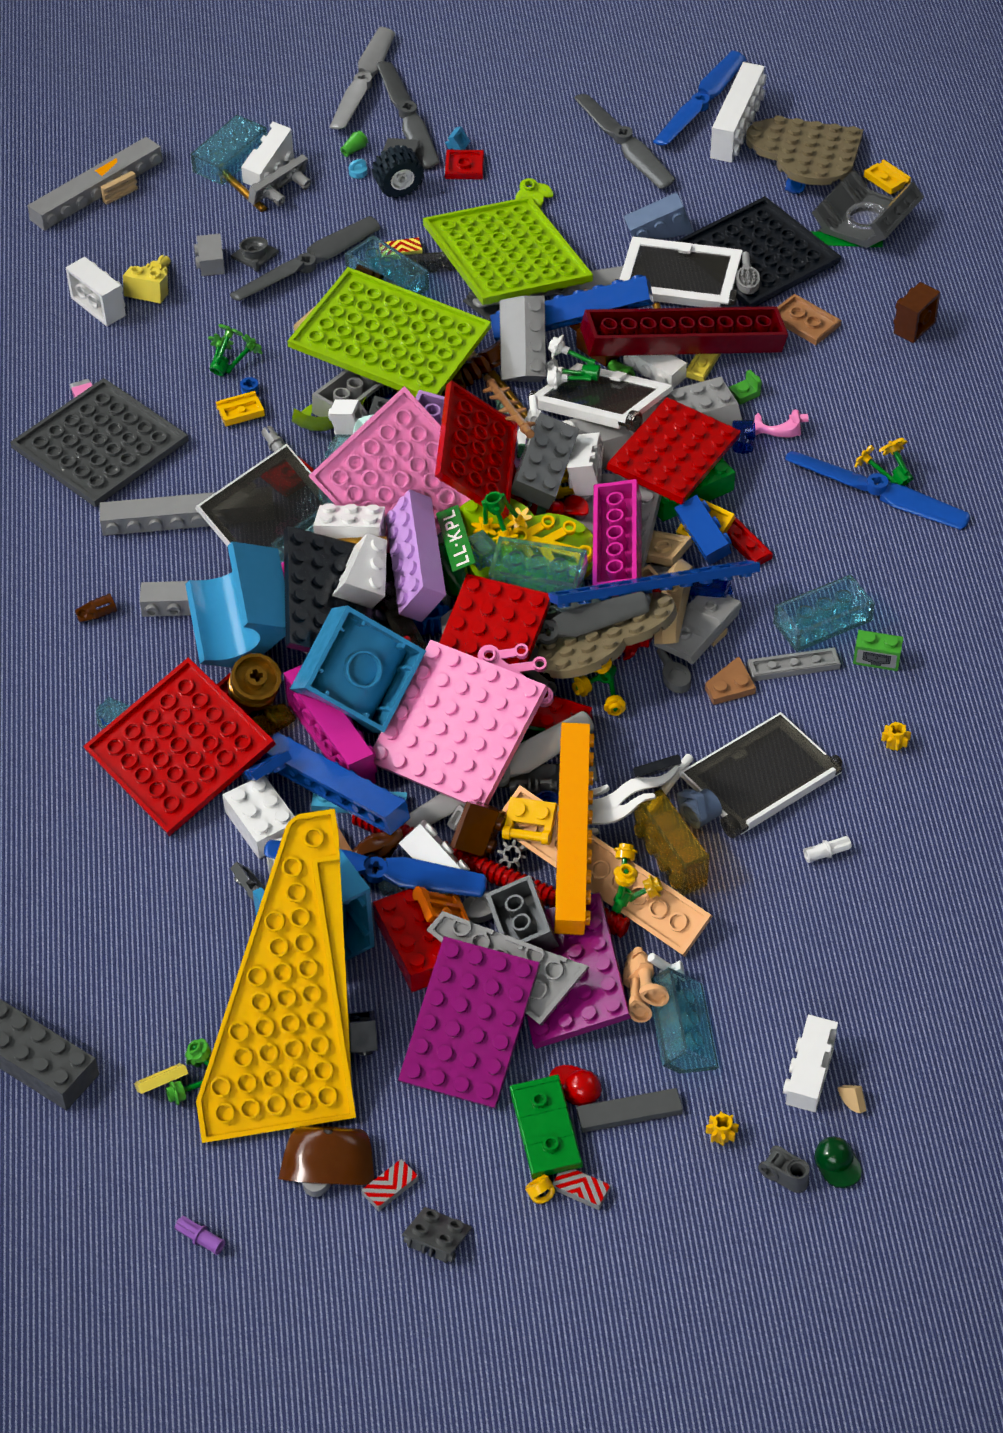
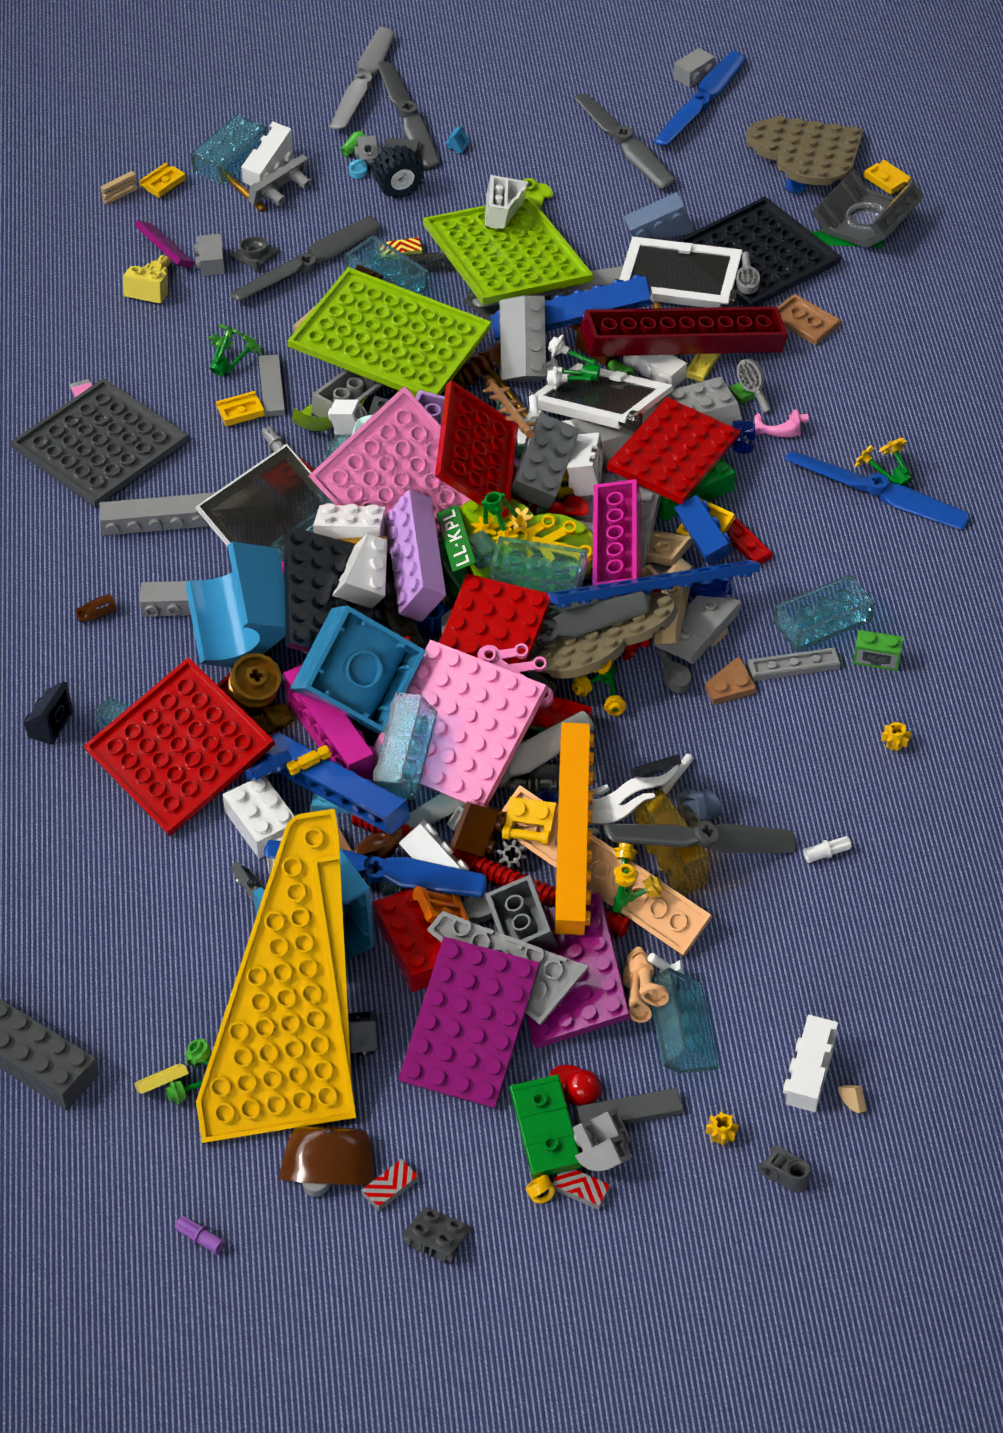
light grey brick [27,137,163,231] -> none
white brick [66,257,126,326] -> none
blue bush [240,377,259,395] -> none
red tile [445,150,484,179] -> none
clear smoke door [680,712,843,838] -> none
white brick [710,62,767,163] -> none
dark green cap [814,1136,862,1188] -> none
reddish brown brick [893,282,940,343] -> none
none -> black slope [24,681,73,745]
none -> magenta tile [135,220,194,268]
none -> yellow plate [139,162,186,198]
none -> light grey tile [258,354,285,417]
none -> yellow axle [286,745,331,775]
none -> light grey brick [354,135,381,165]
none -> clear light blue brick [373,692,438,800]
none -> white wedge [485,175,528,229]
none -> light grey brick [572,1108,632,1172]
none -> dark grey piece [604,821,796,853]
none -> light grey brick [673,48,715,88]
none -> light grey piece [737,359,771,413]

